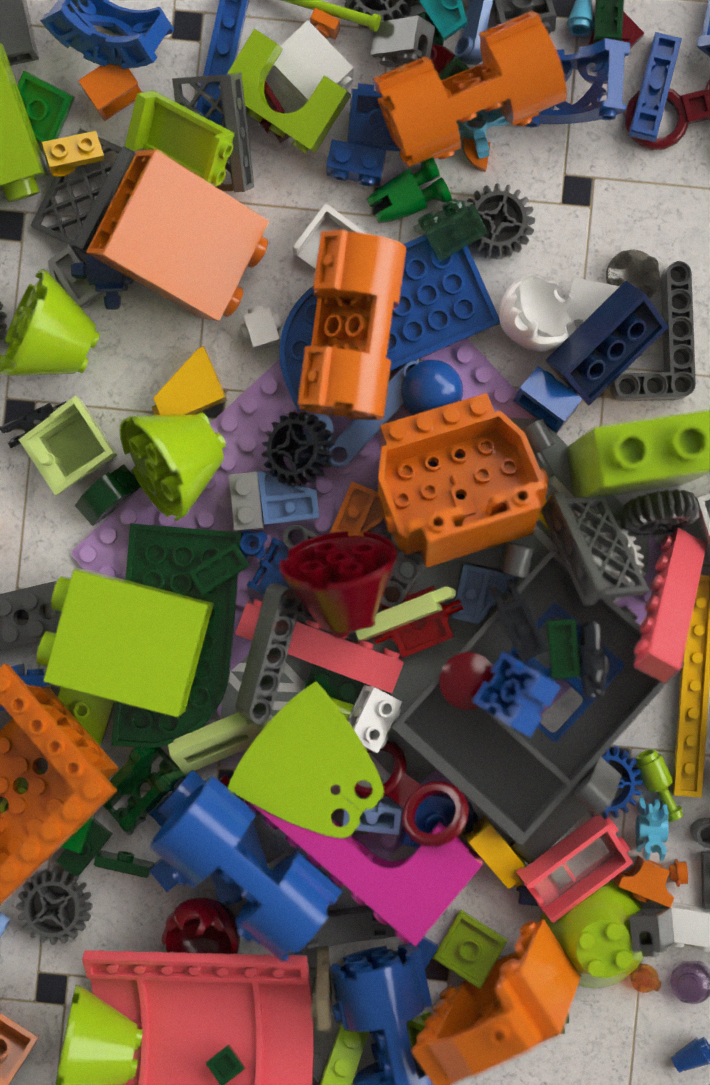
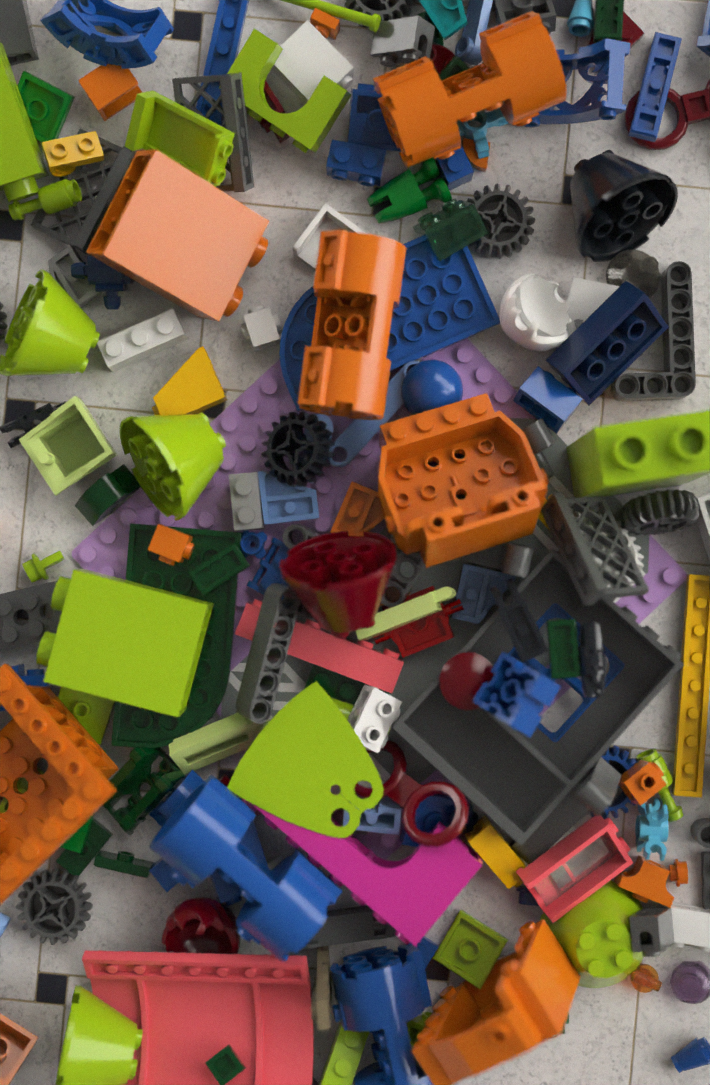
coral brick [634,527,707,683] -> none
none -> lime piece [8,179,82,220]
none -> lime piece [22,551,64,583]
none -> white brick [97,309,188,372]
none -> orange brick [148,524,195,566]
none -> blue brick [436,147,474,191]
none -> black cone [570,150,678,262]
none -> orange brick [618,760,667,806]

